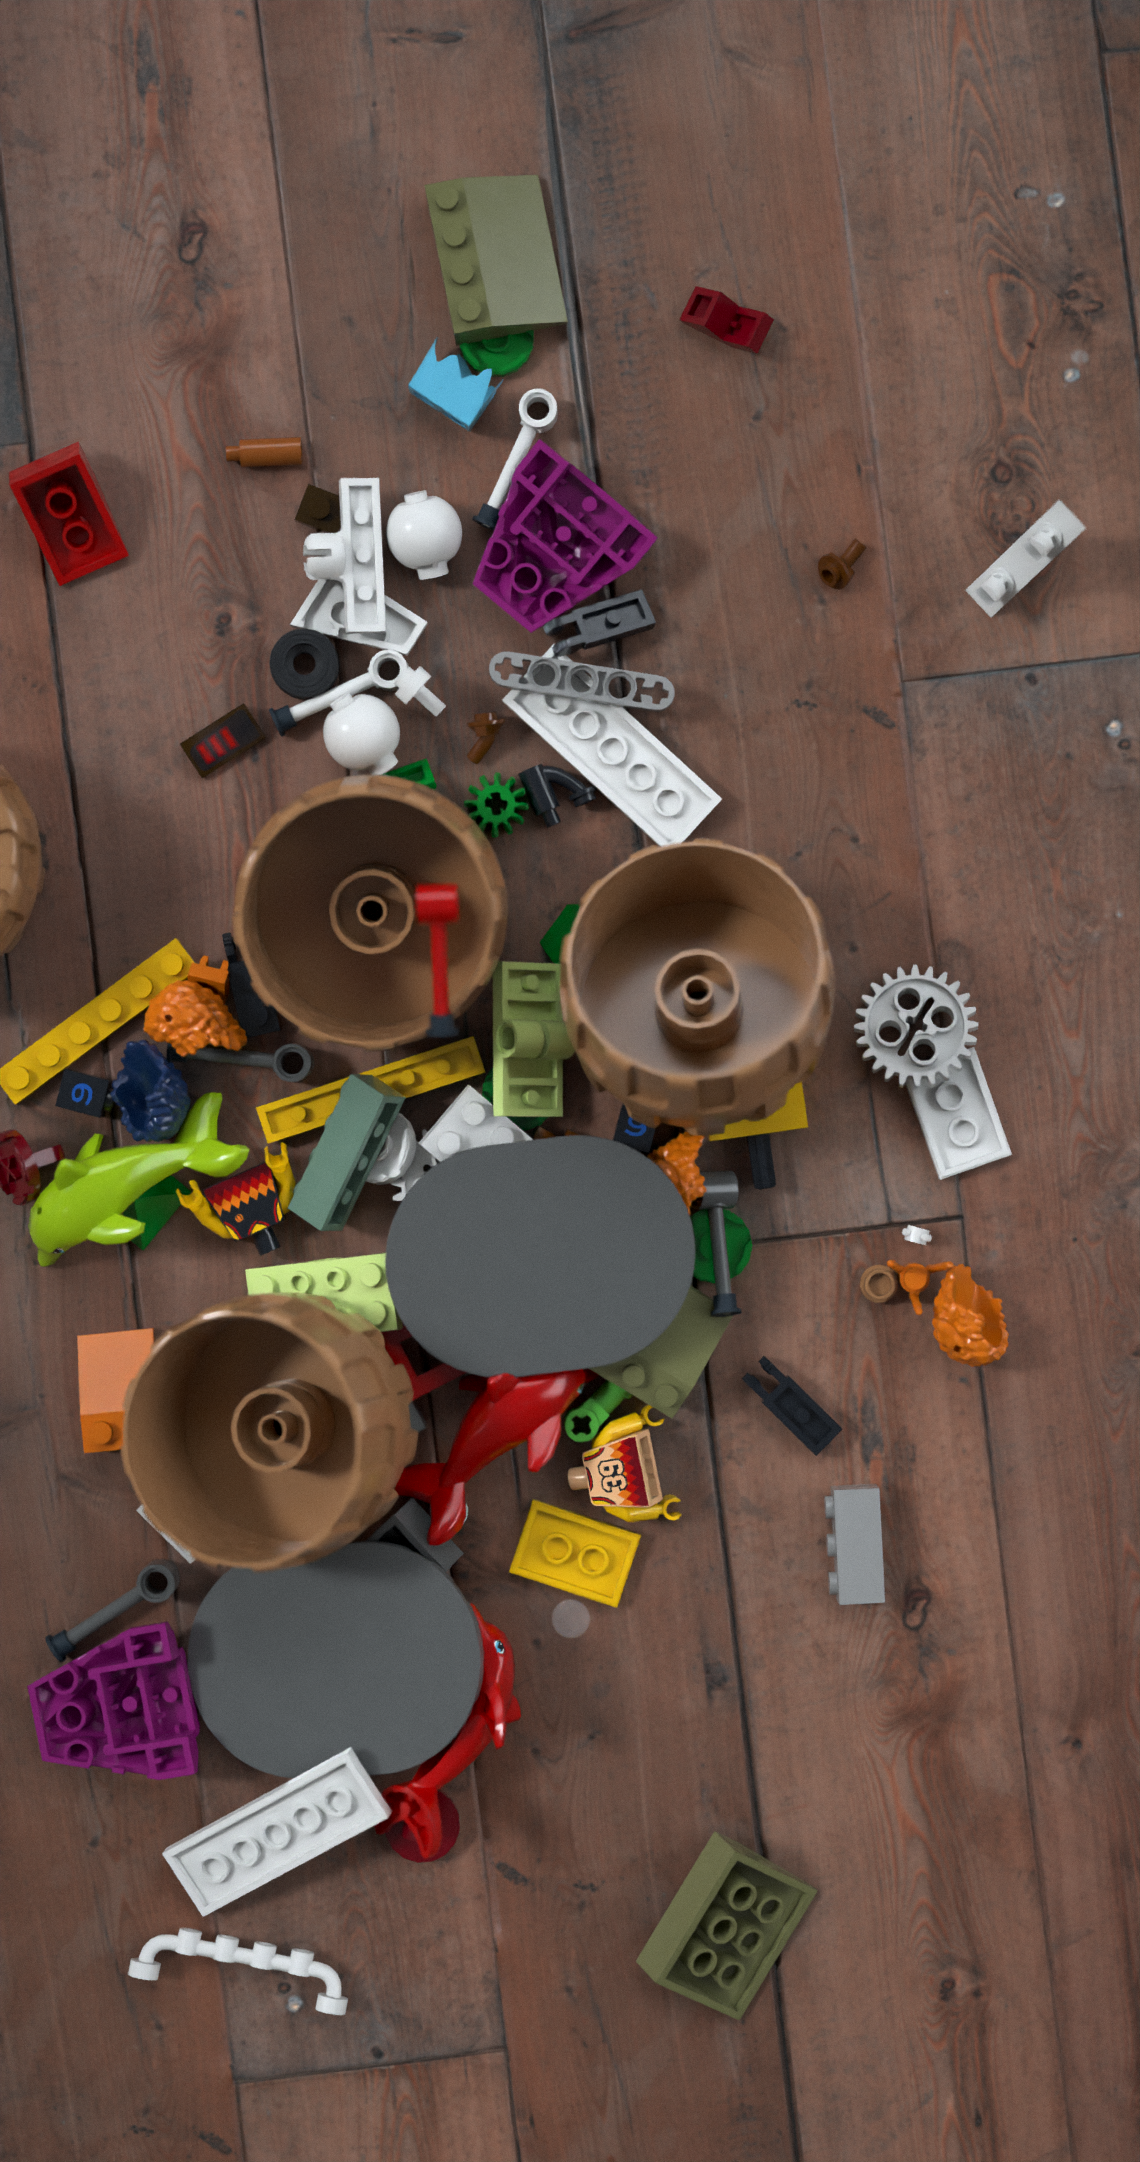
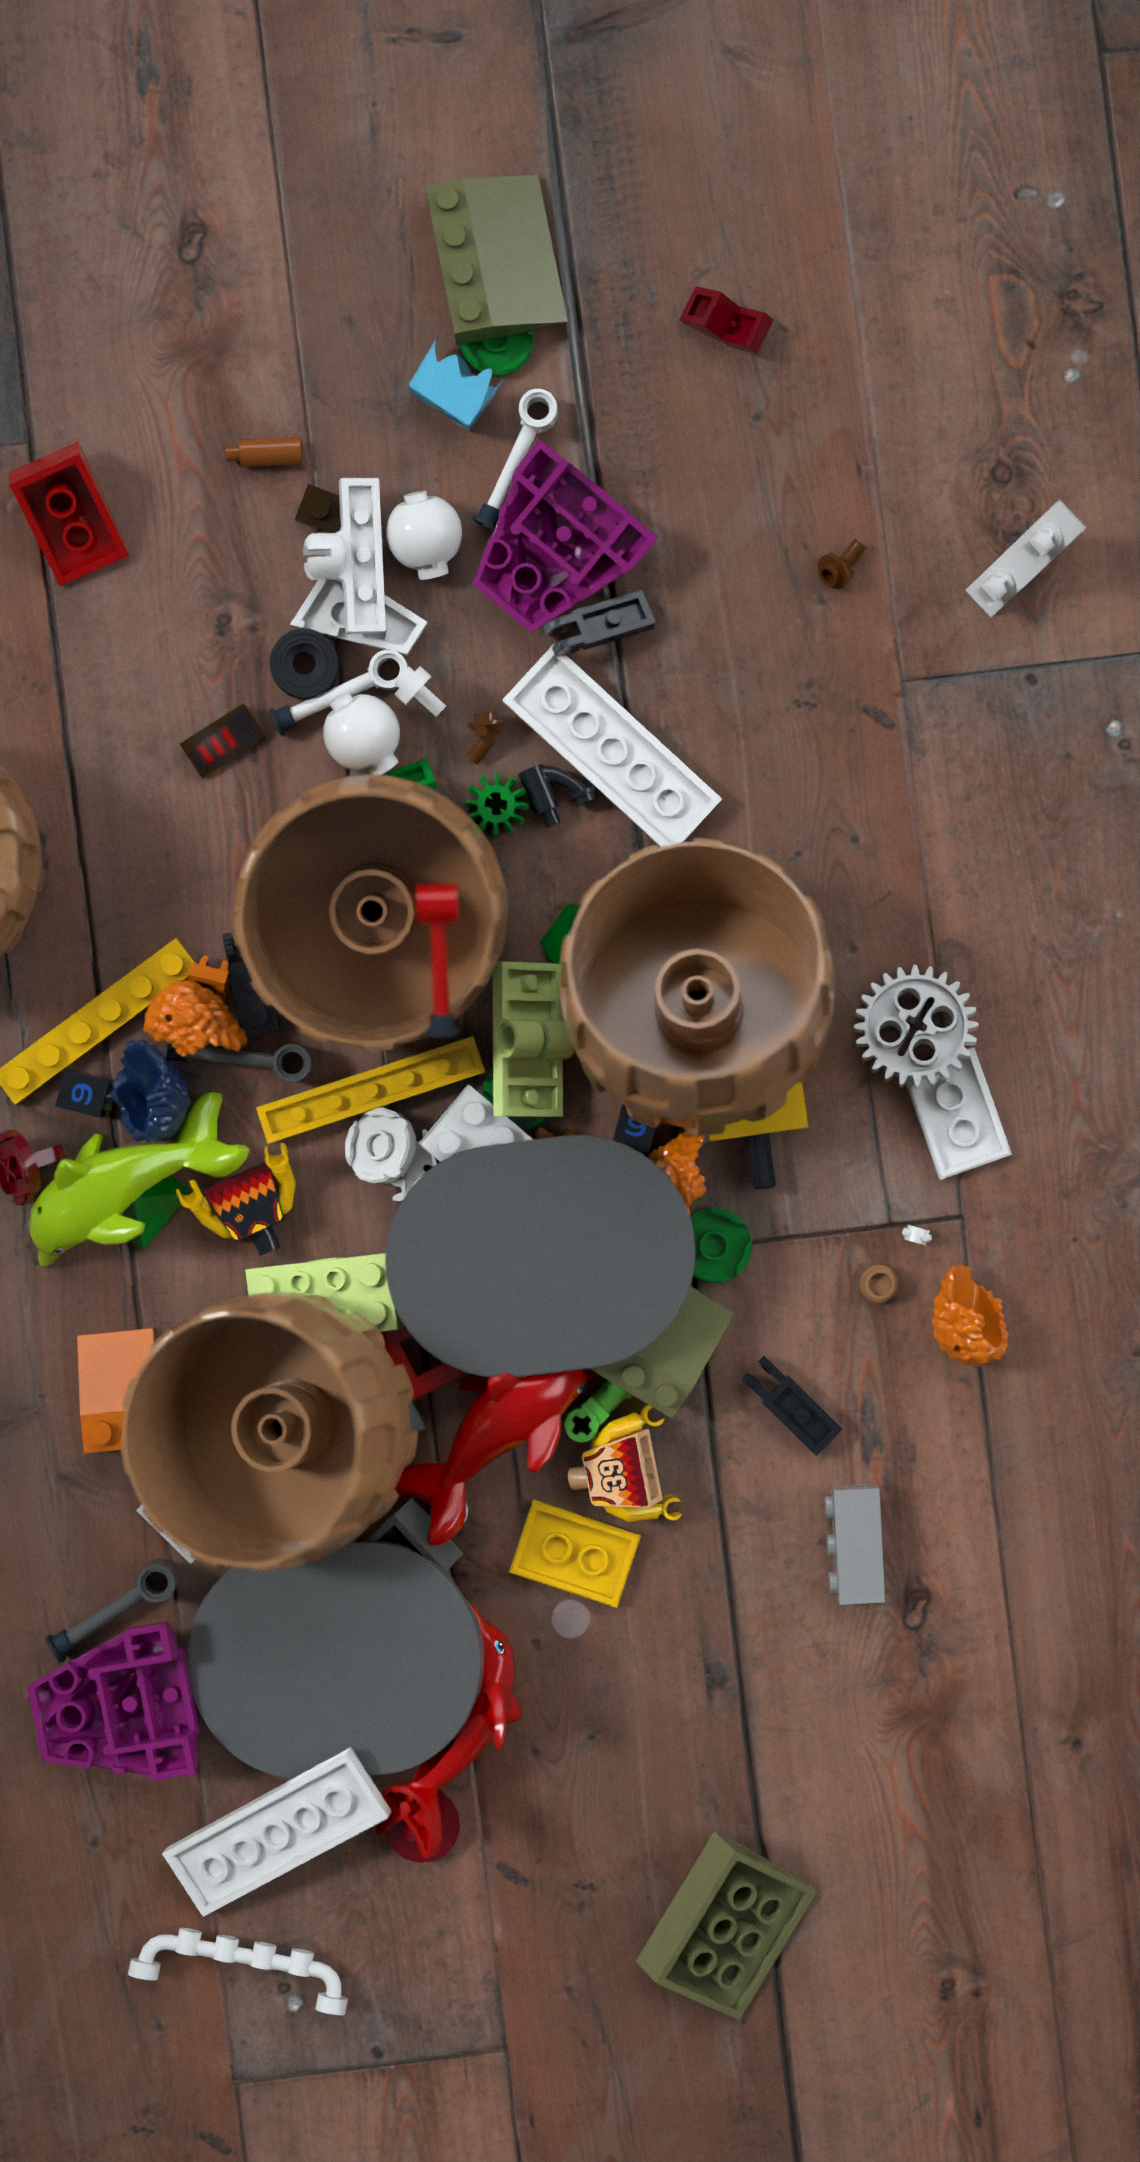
sand green brick [288,1074,406,1231] -> none
light grey beam [489,652,675,712] -> none
dark grey piece [691,1171,741,1317] -> none
orange plant [887,1260,953,1315] -> none

